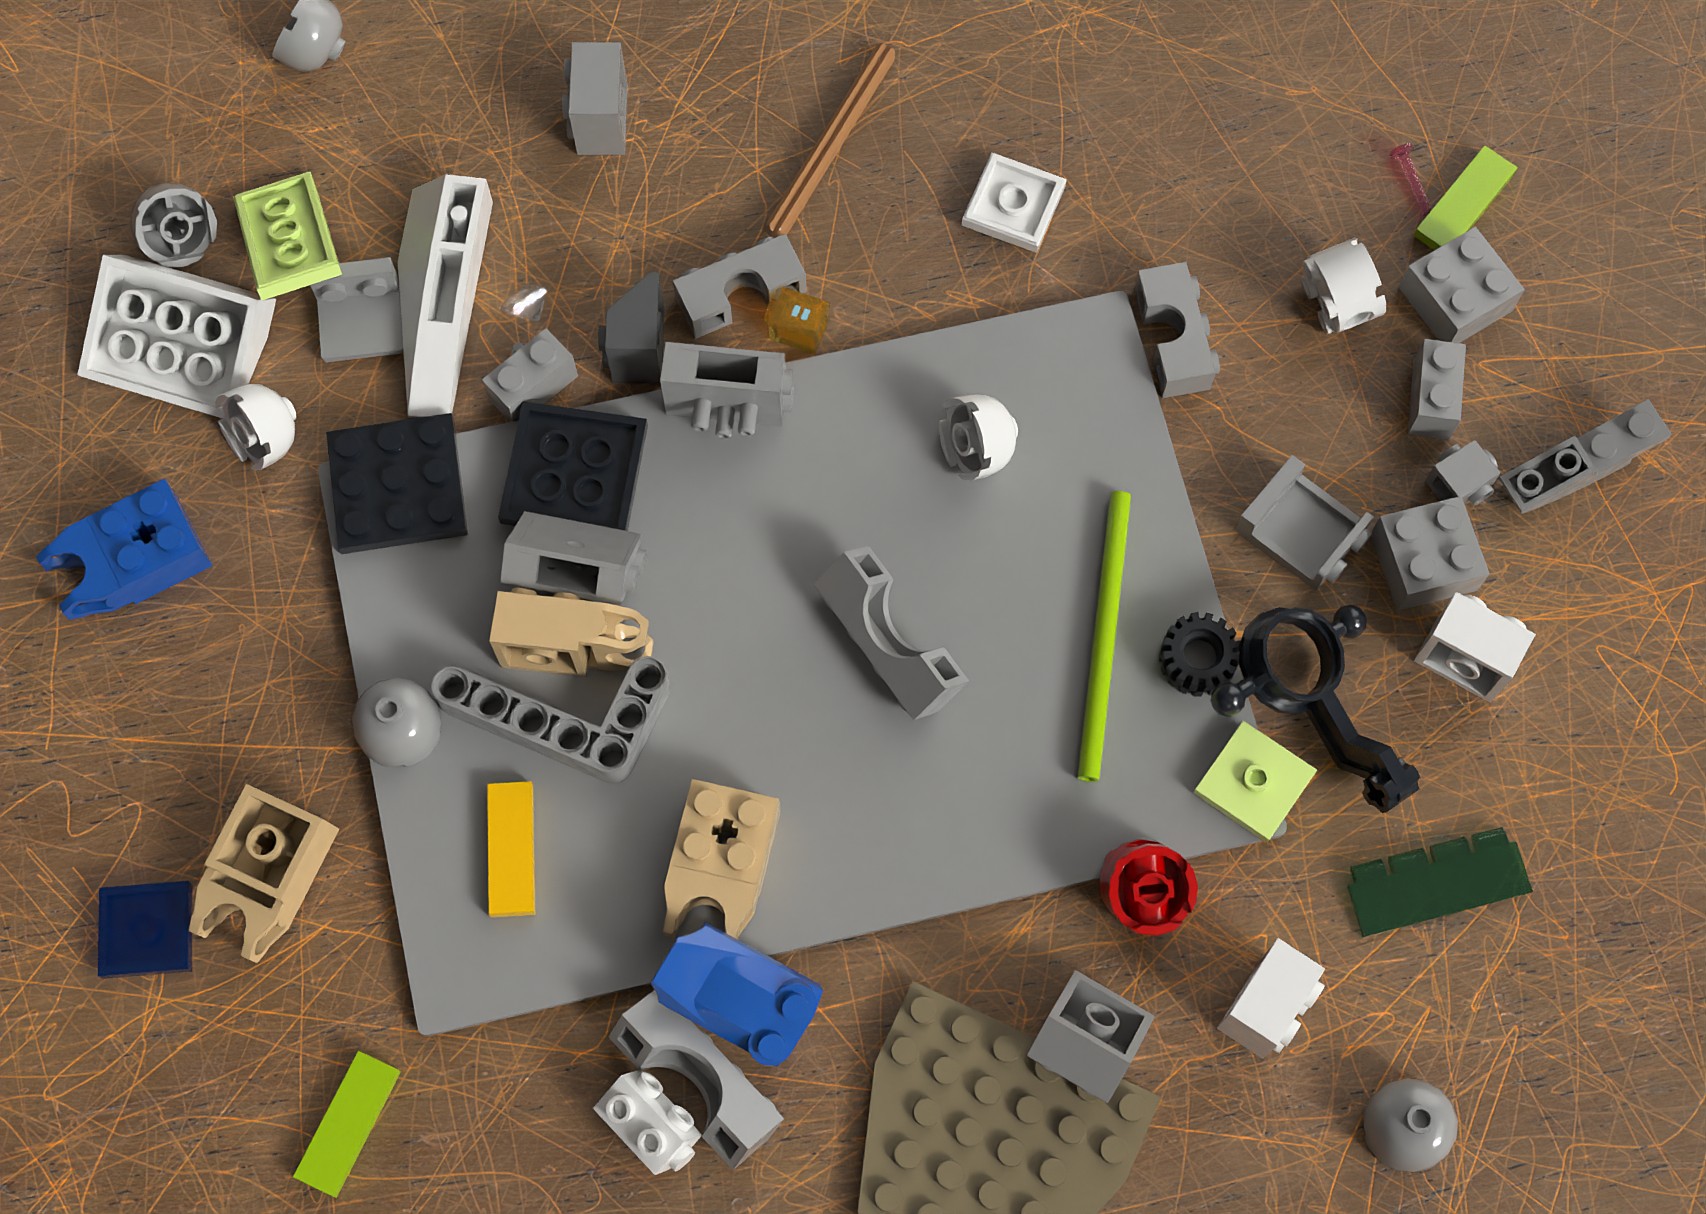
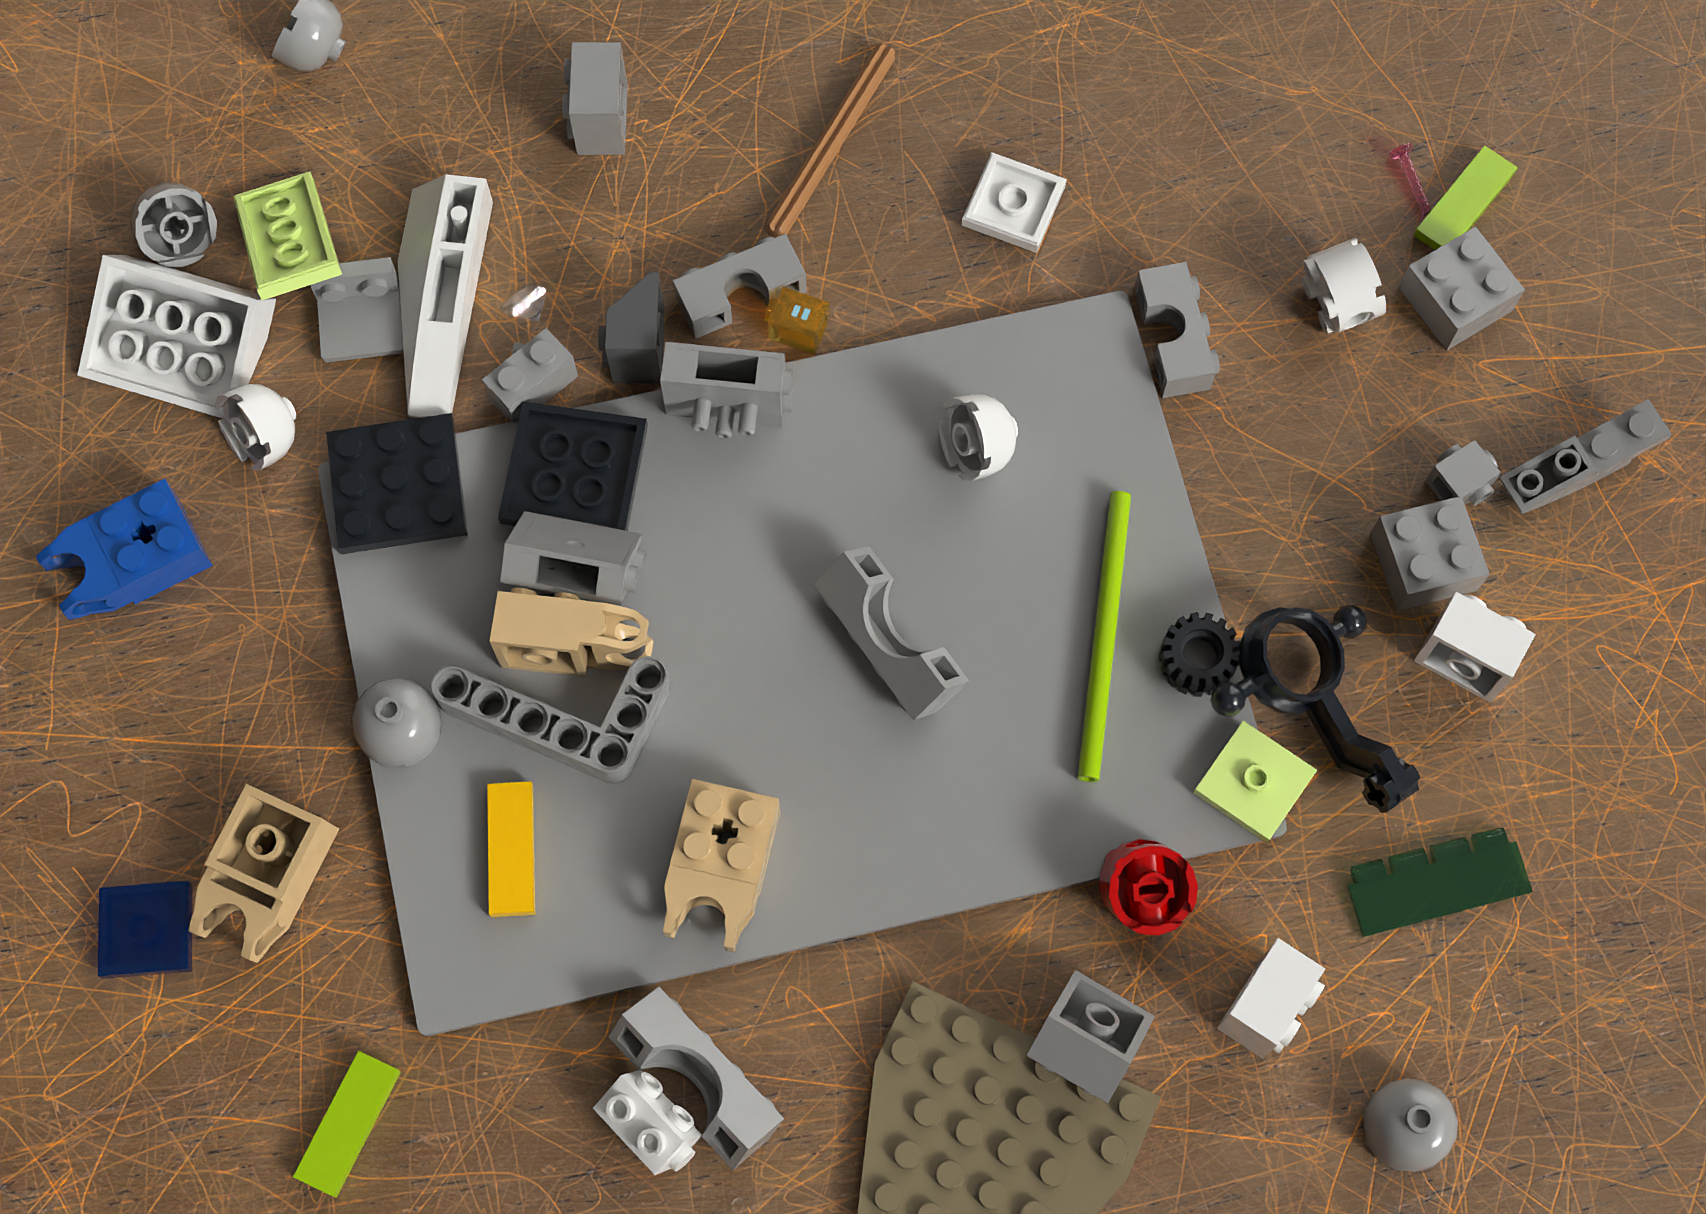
blue slope [650,922,823,1067] -> none
light grey panel [1235,455,1374,591] -> none
light grey brick [1407,339,1466,440] -> none

